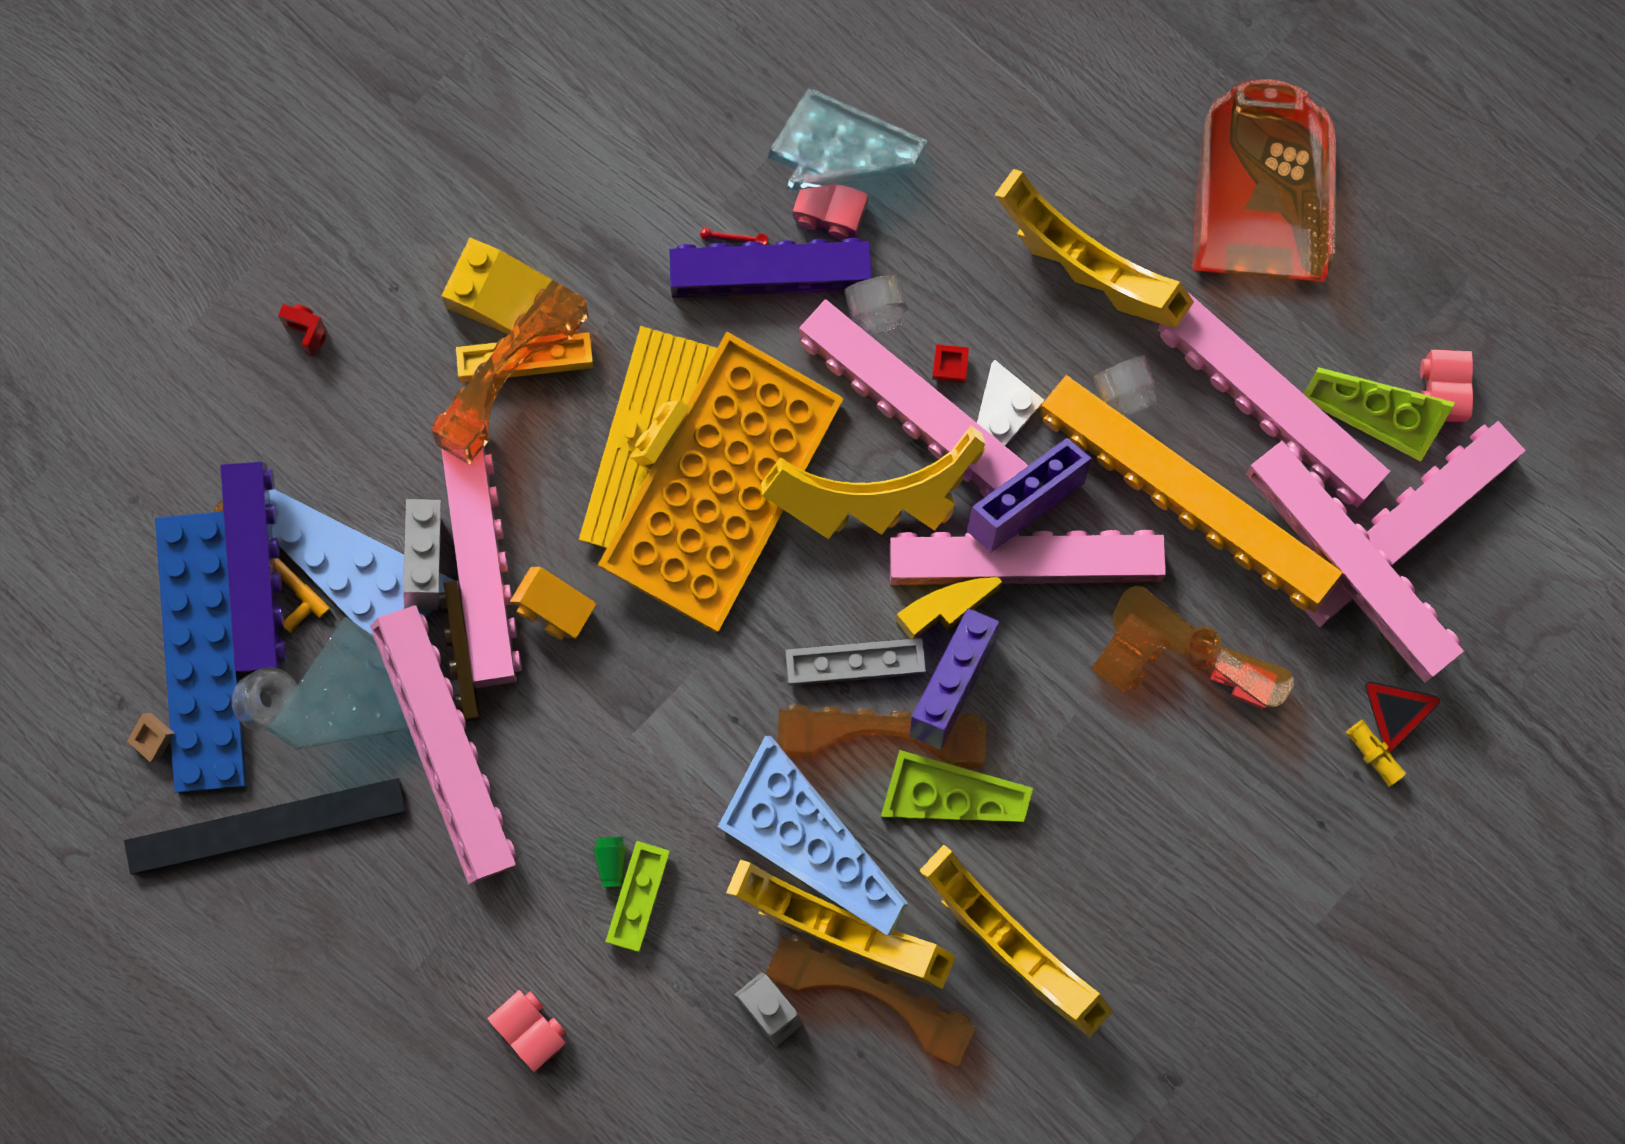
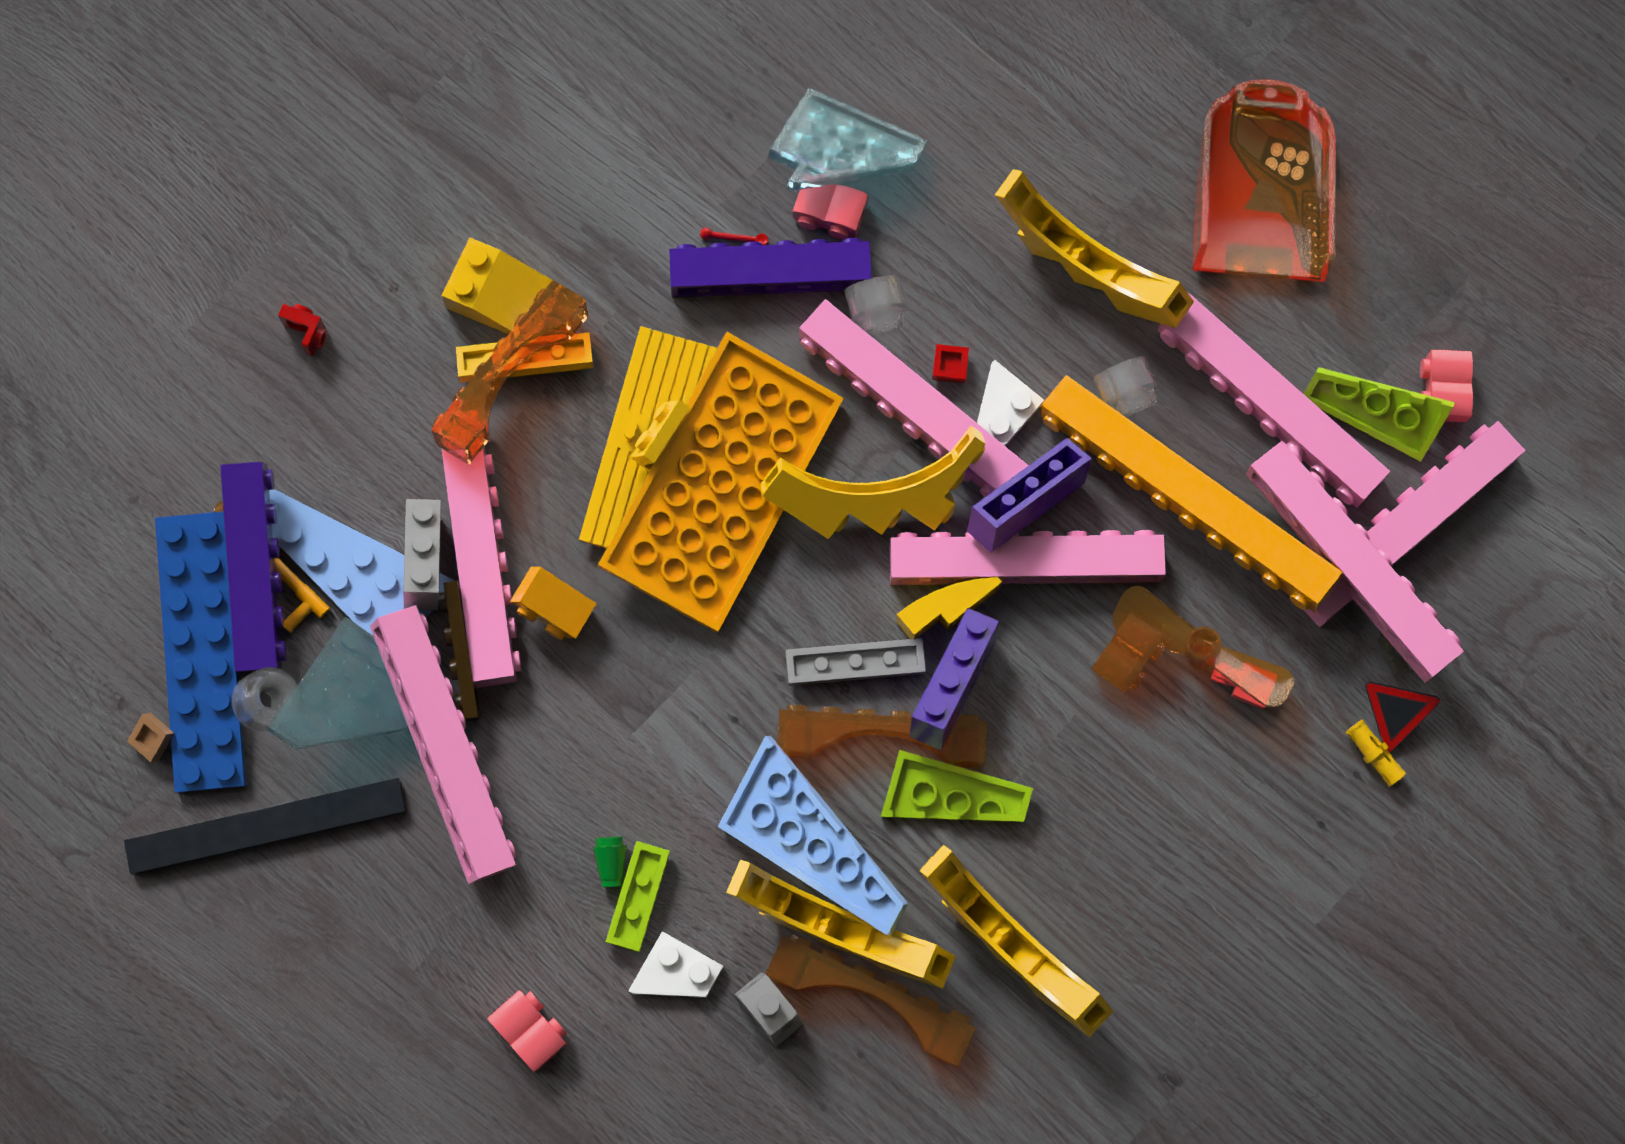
none -> white wing [629,932,723,998]

